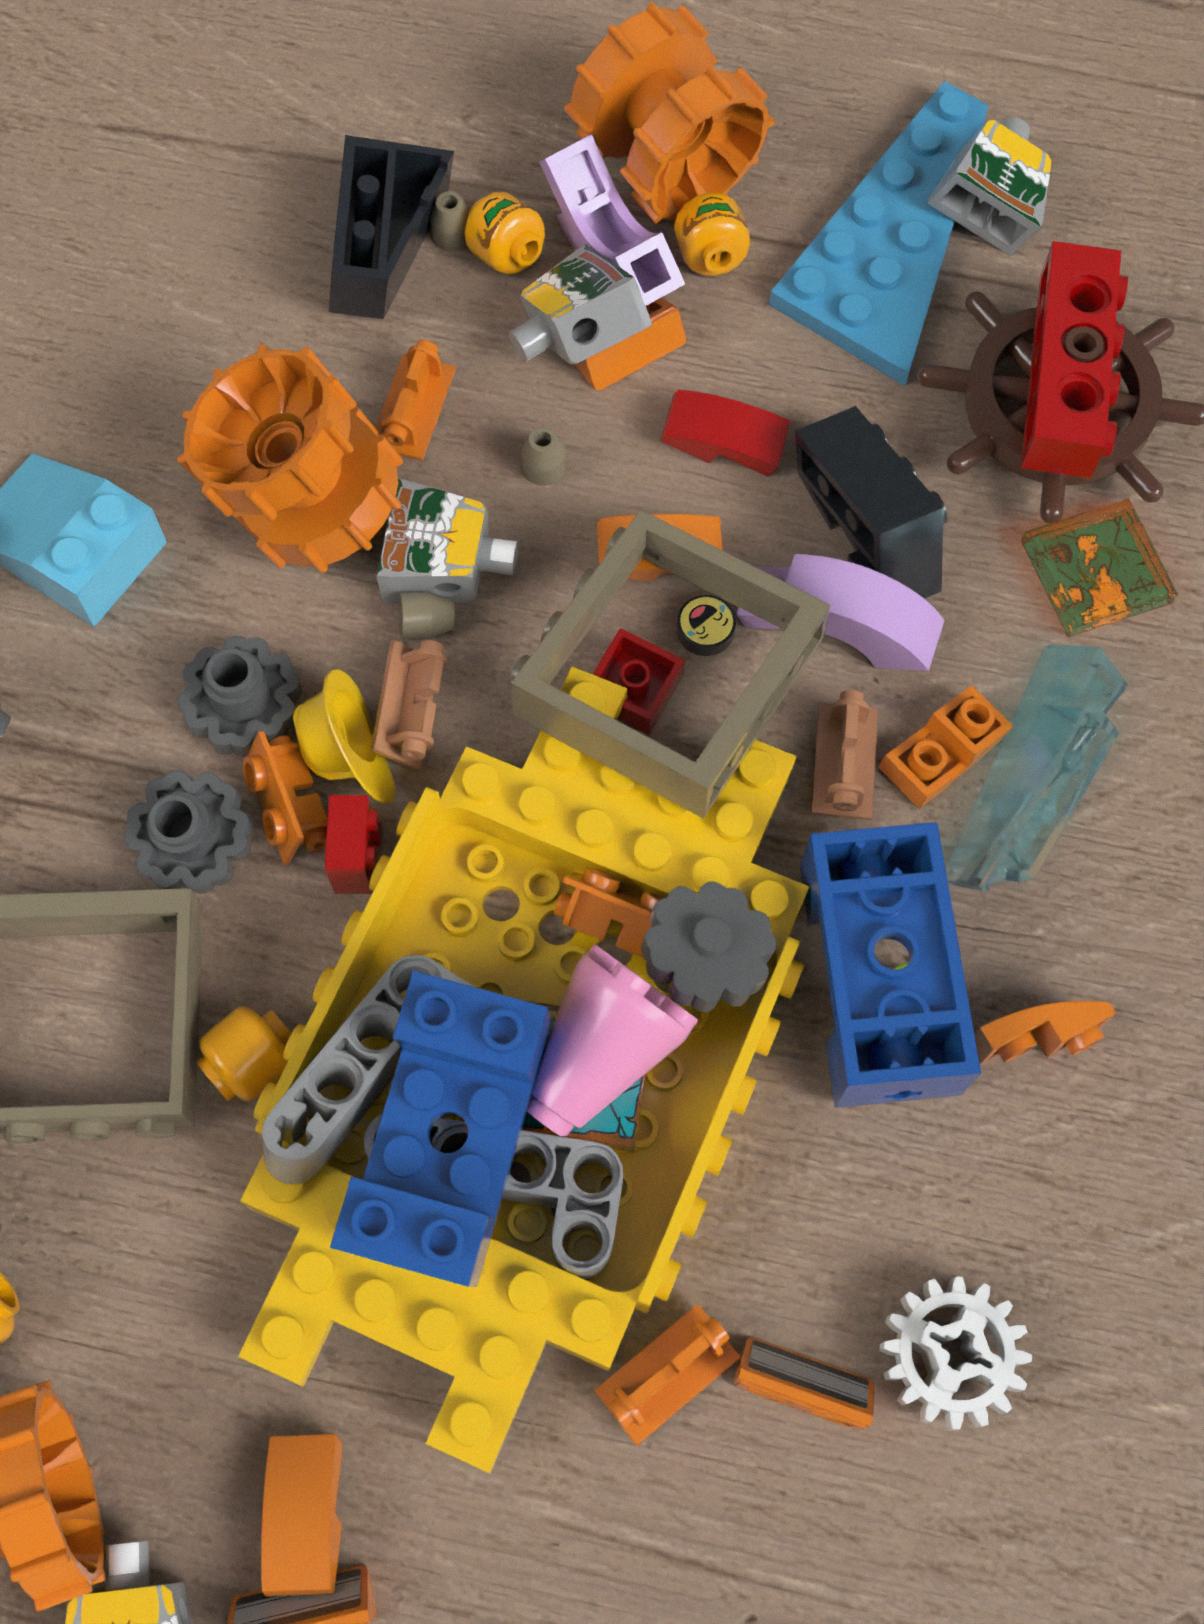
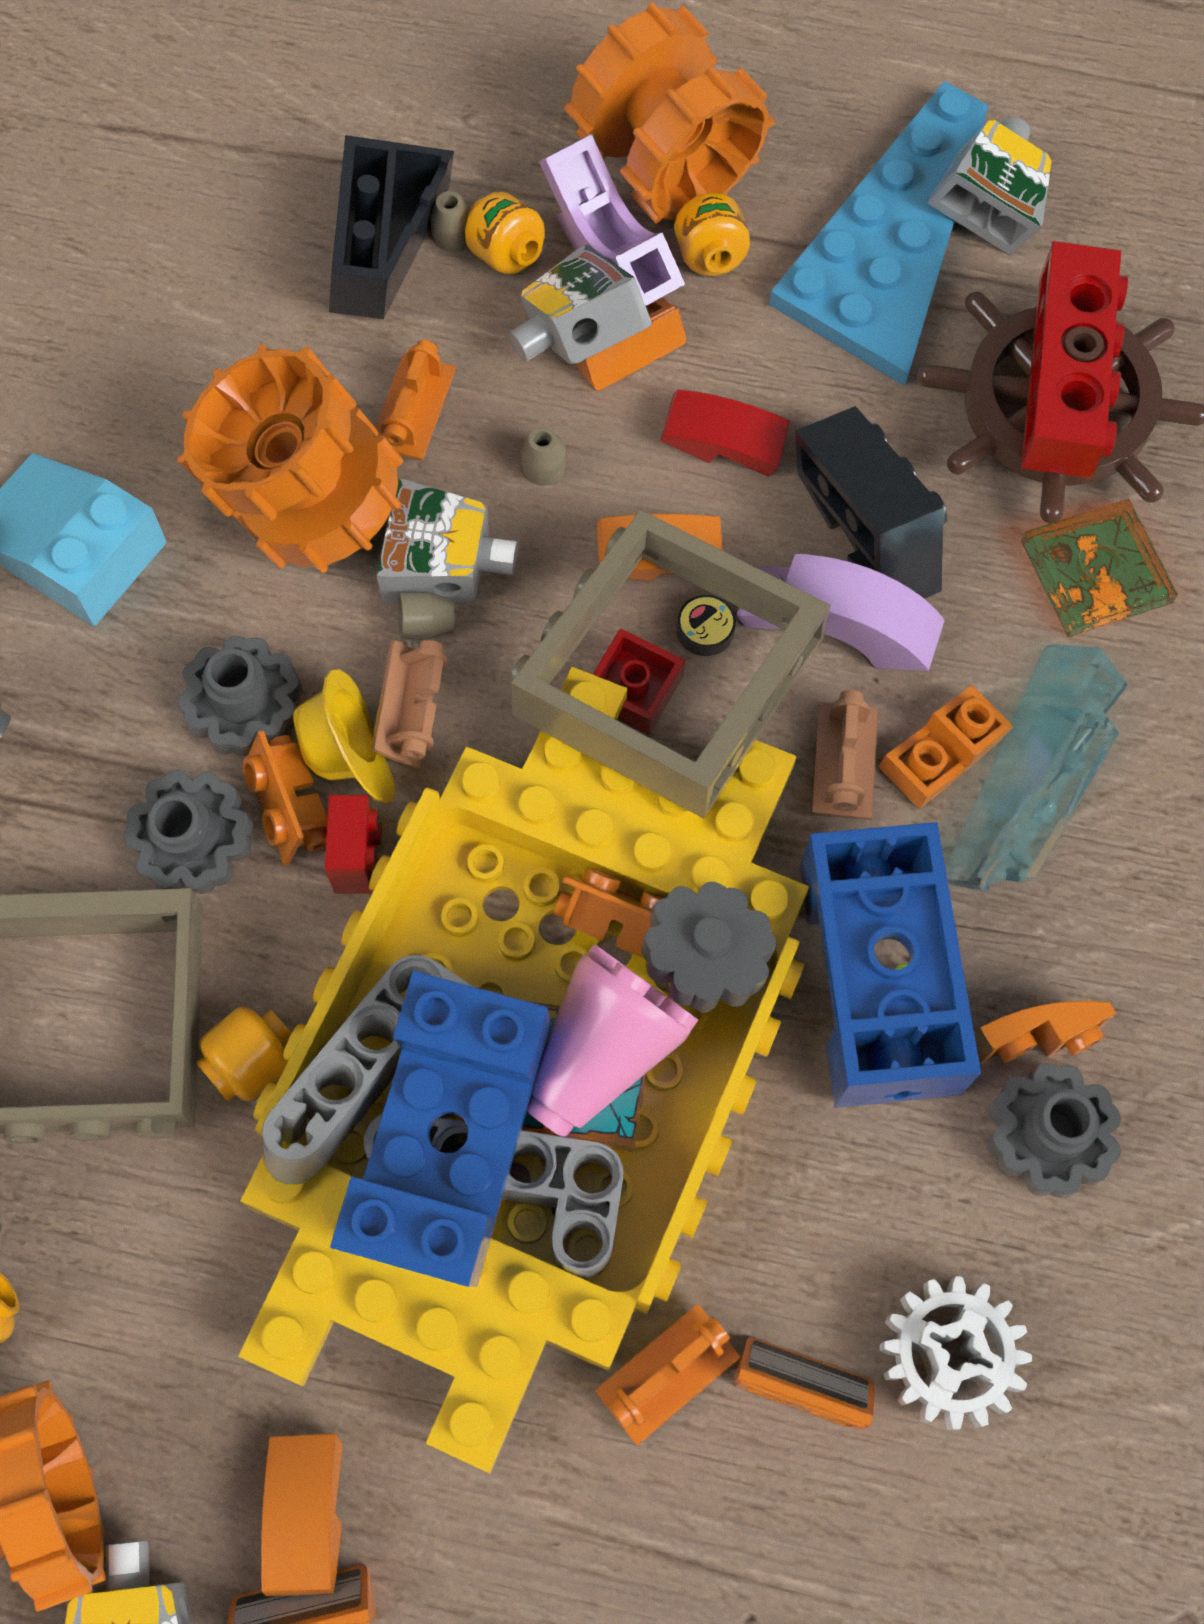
none -> dark grey plant [987,1063,1122,1199]

